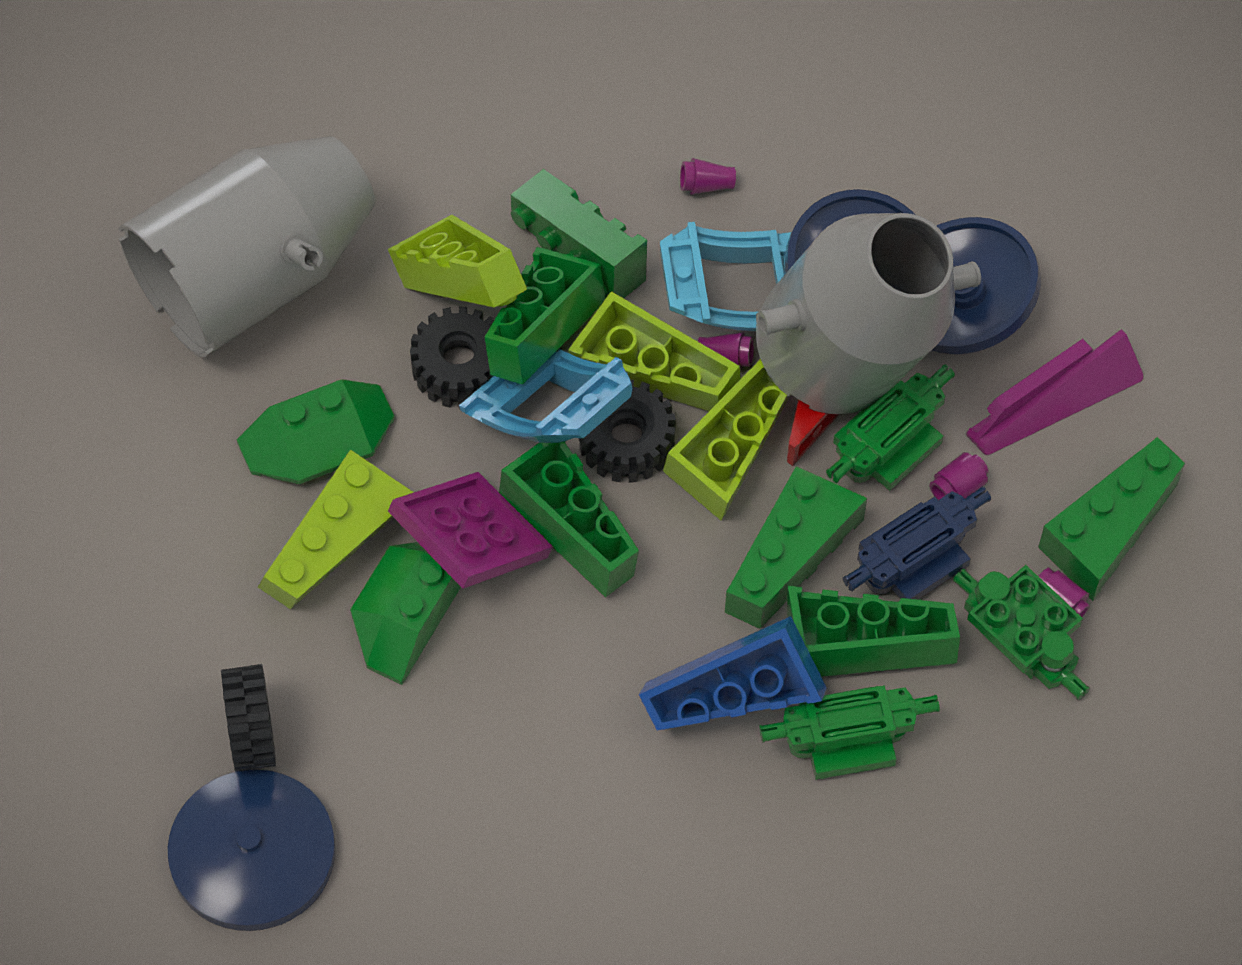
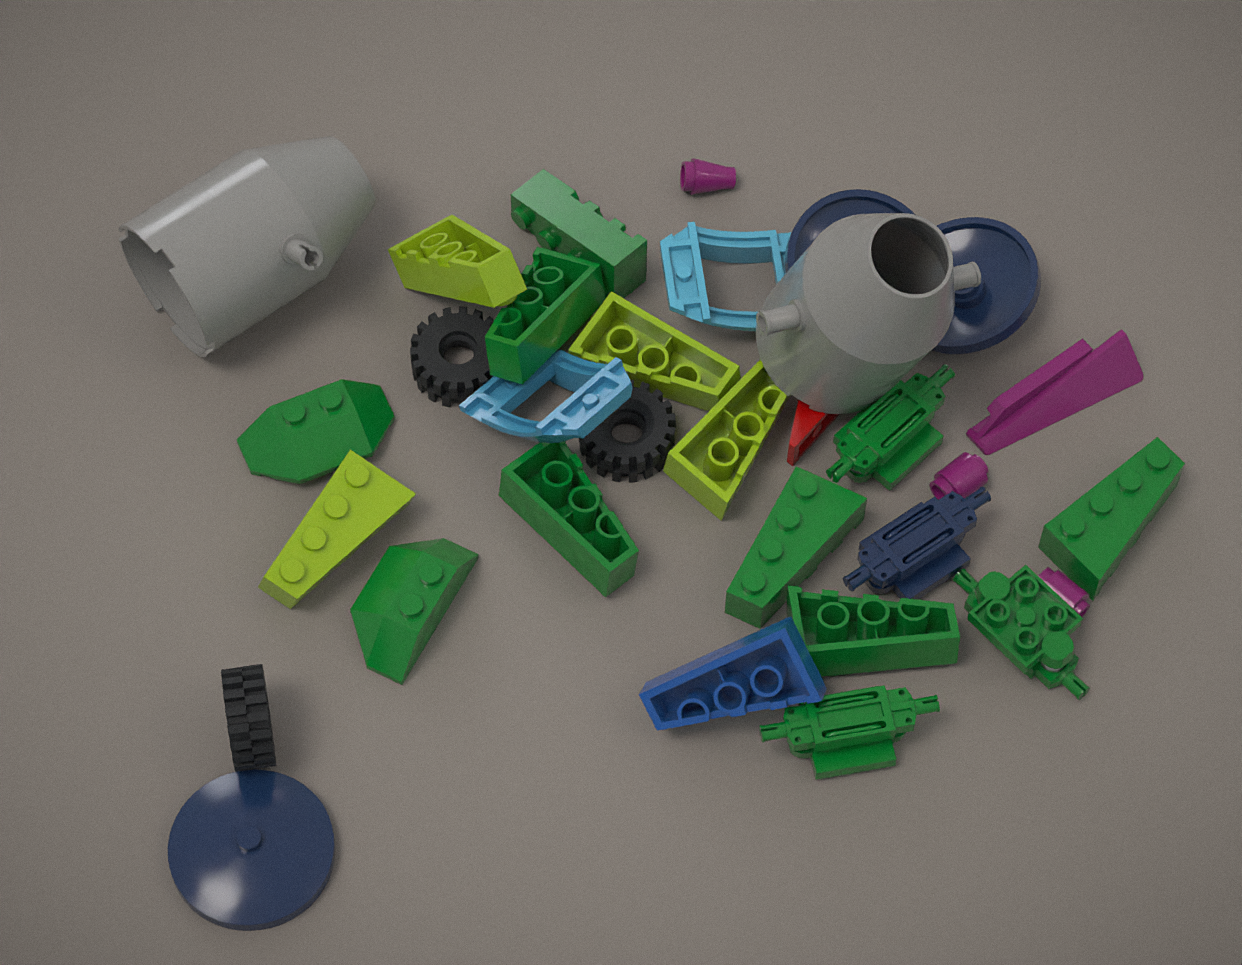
magenta plate [388,472,553,589] -> none
magenta cone [698,332,754,370] -> none

